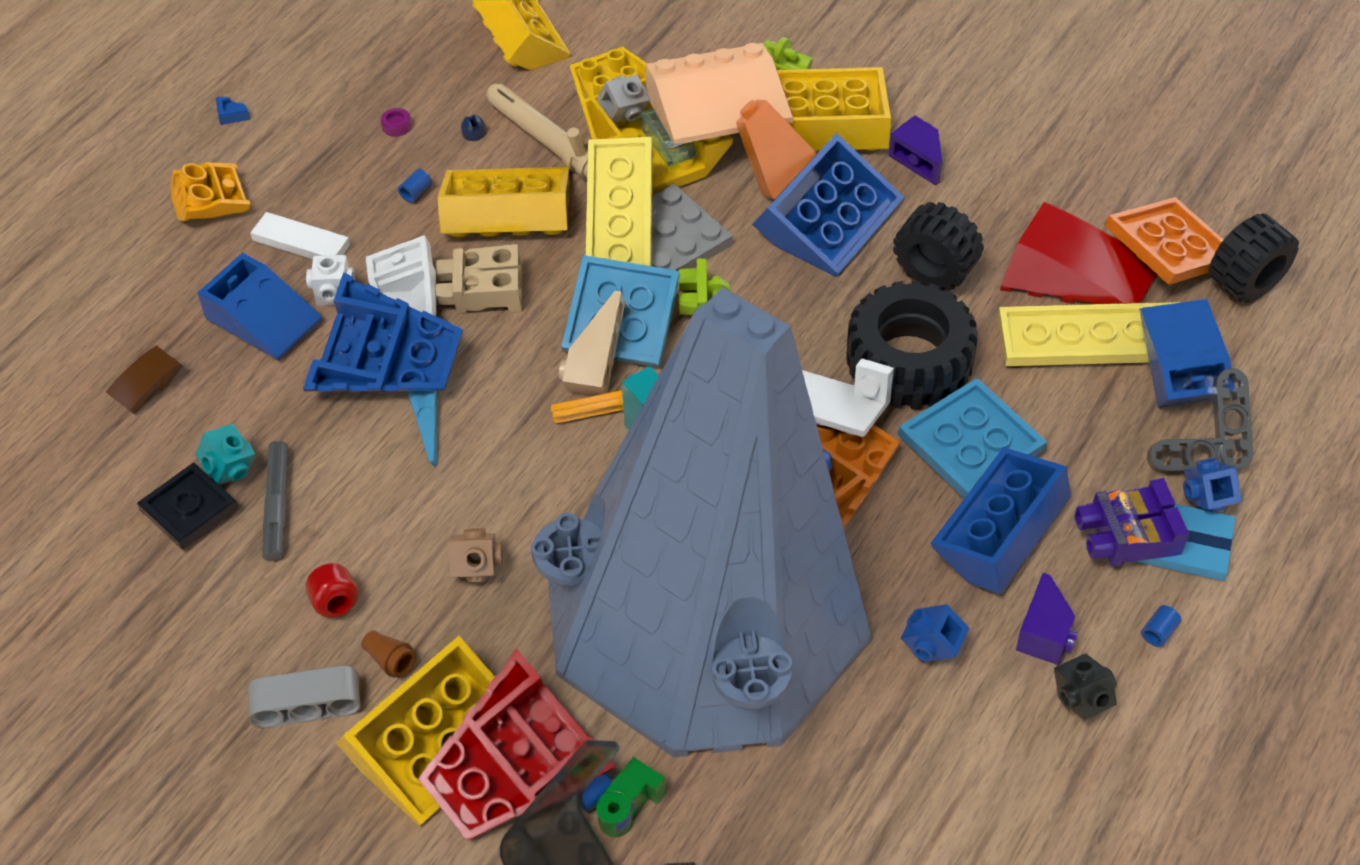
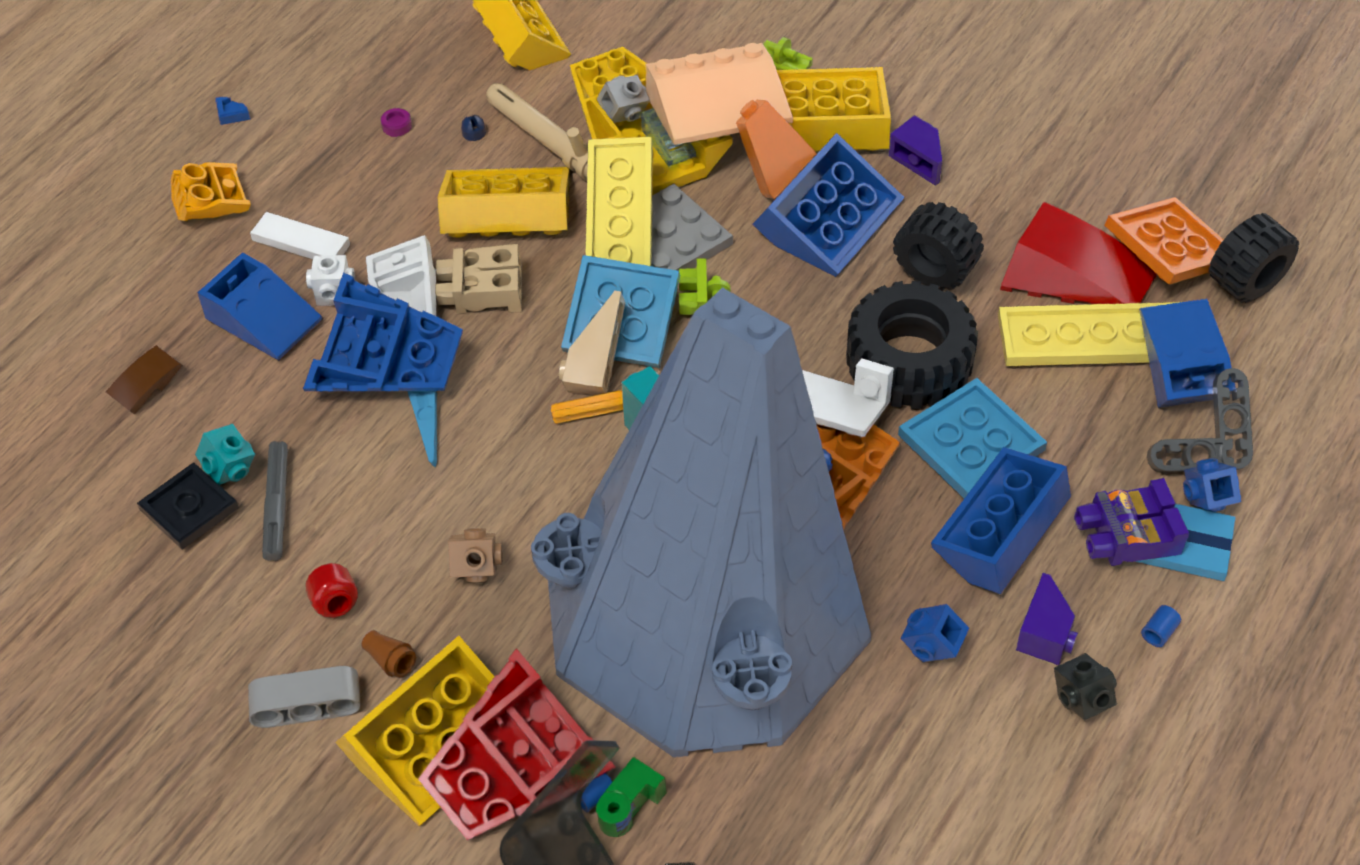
blue hinge [398,169,432,203] -> none

